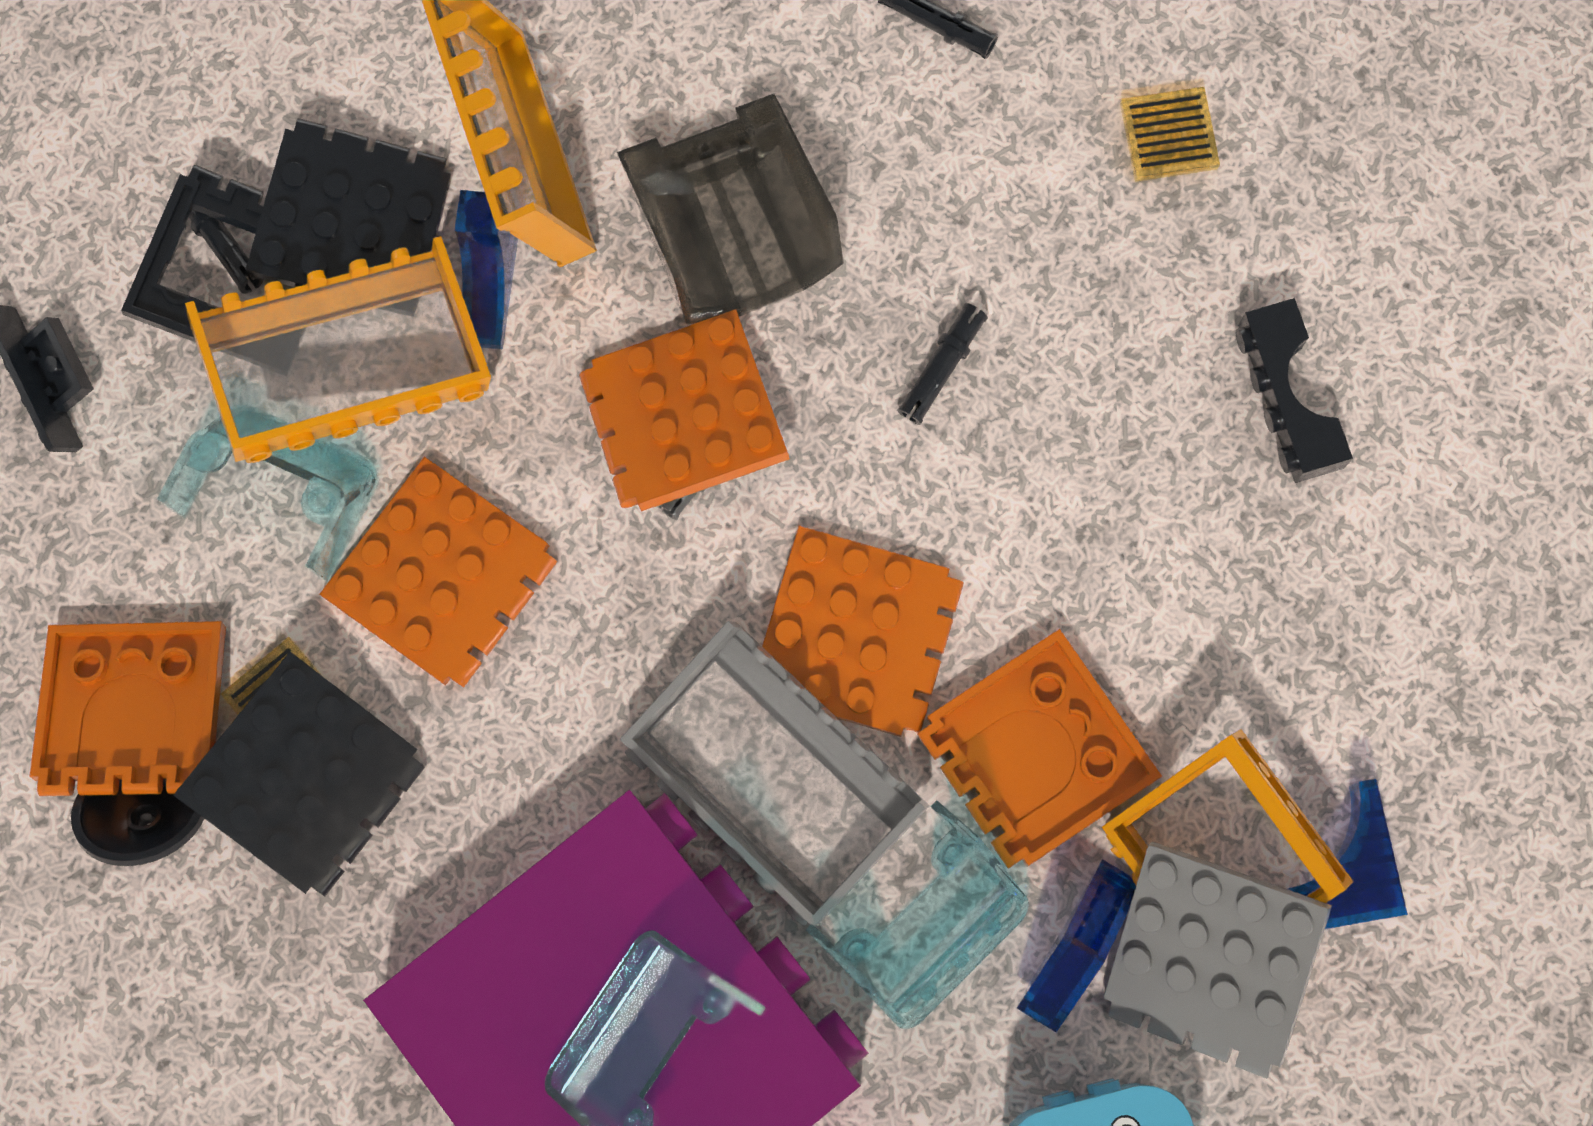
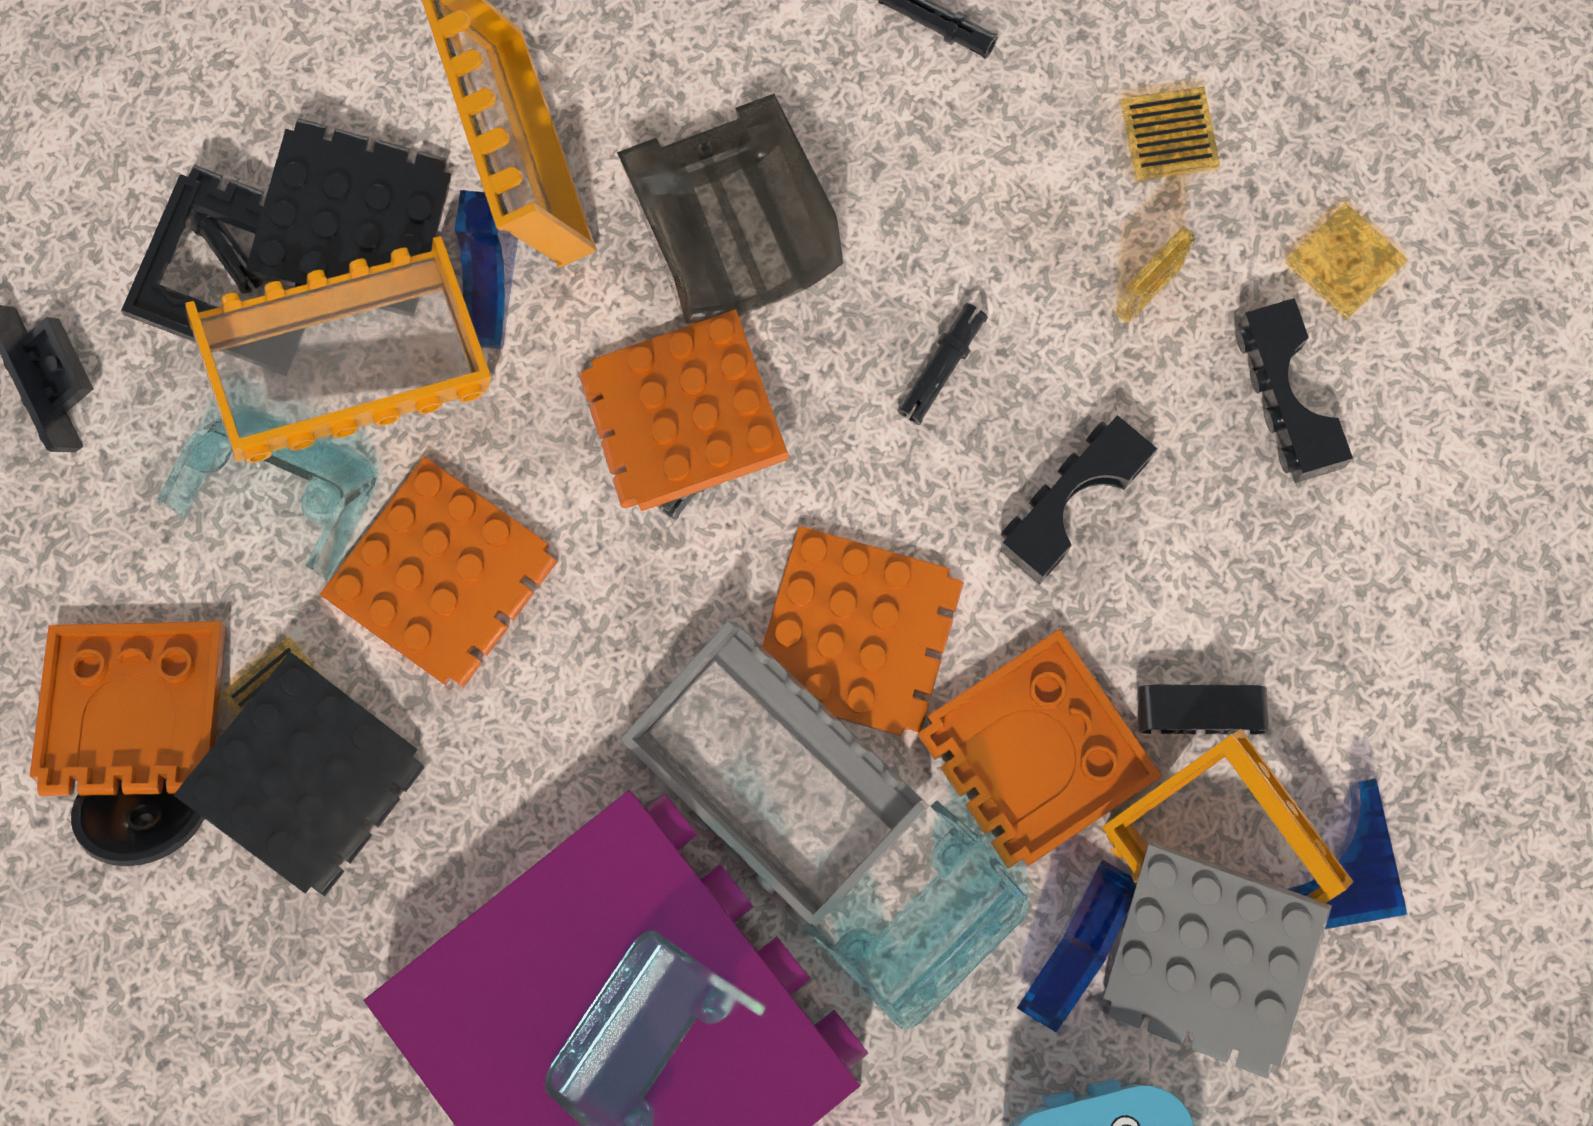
none -> black arch [1000,415,1158,585]
none -> clear yellow tile [1115,226,1195,323]
none -> black beam [1137,684,1268,735]
none -> clear yellow tile [1285,203,1408,320]

